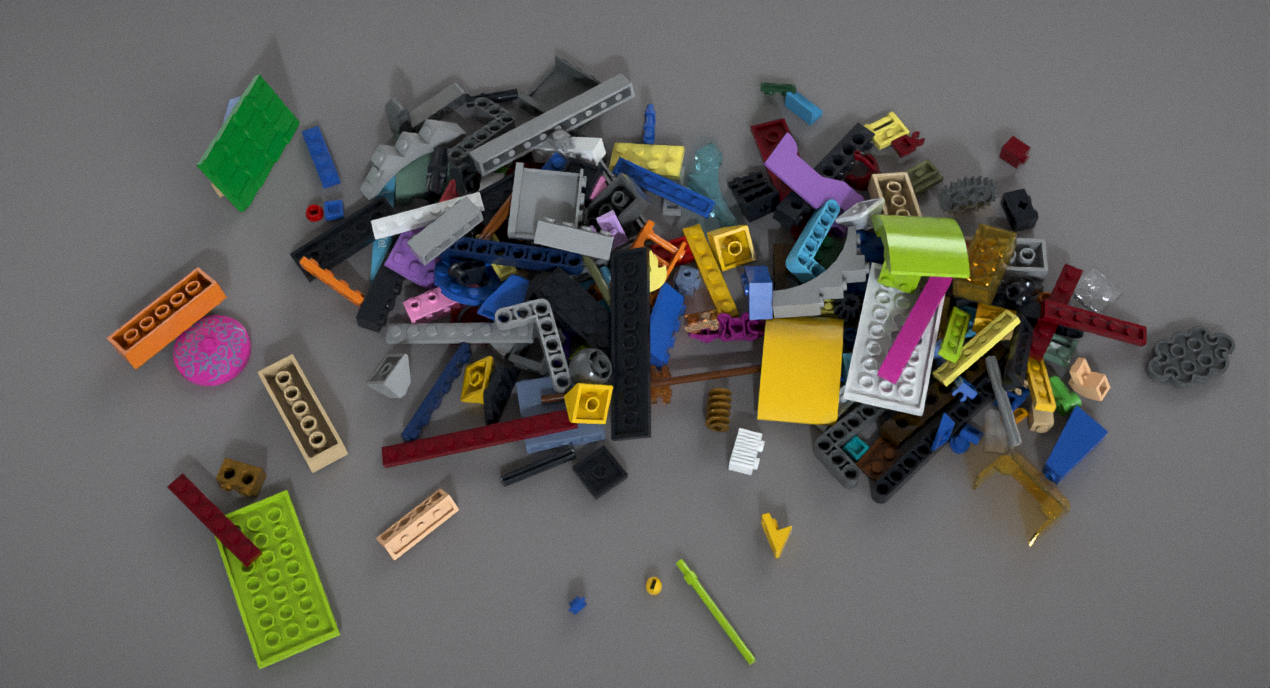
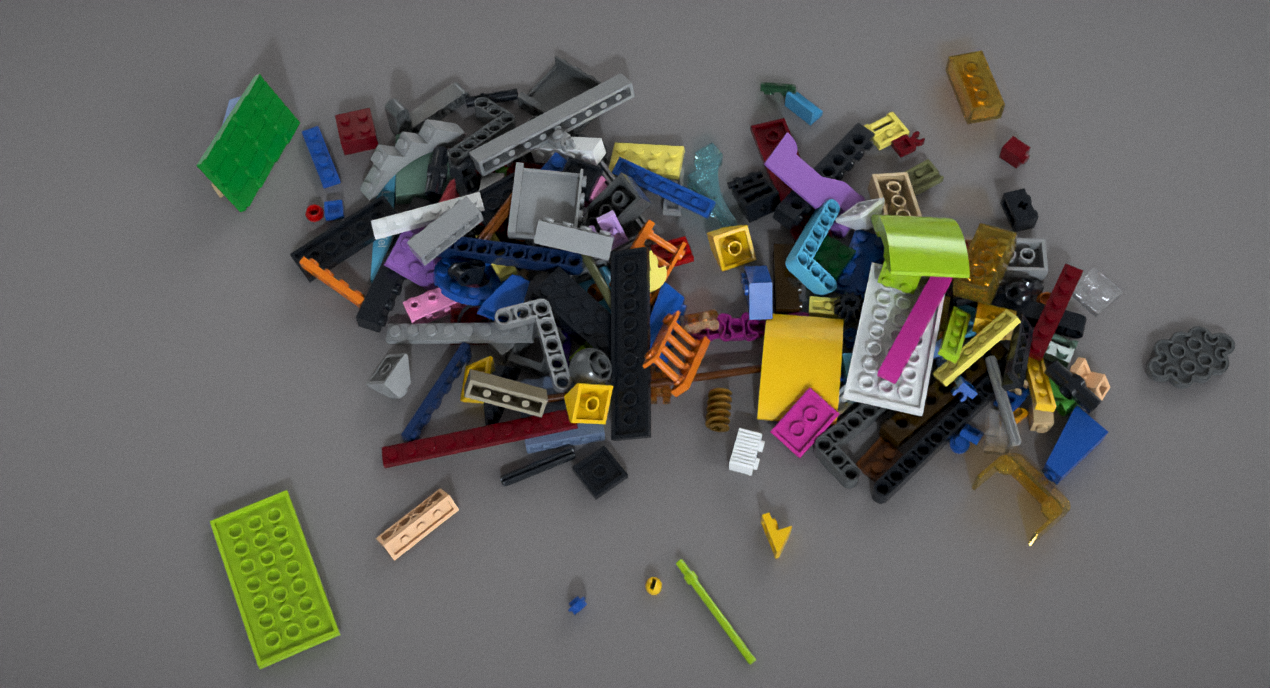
orange brick [106,267,227,370] -> none
dark red plate [167,473,263,568] -> none
dark pink dish [173,315,251,386] -> none
pearl gold brick [215,458,266,497] -> none
tan brick [257,354,348,473] -> none
blue plate [643,104,656,145] -> none
sand blue brick [673,265,701,297] -> none
yellow plate [682,224,739,318] -> none
light grey arch [773,226,870,318] -> none
teal tile [842,435,871,463] -> none
dark red helmet [844,150,881,191] -> none
blue slope [931,413,955,451] -> none
dark grey gear [937,176,999,215] -> none
dark red plate [1040,299,1147,347] -> none
none -> dark red brick [335,108,379,155]
none -> dark tan brick [464,369,548,417]
none -> orange fence [642,310,710,397]
none -> dark pink tile [770,388,839,458]
none -> clear yellow brick [945,50,1005,124]
none -> black piece [1044,361,1102,414]

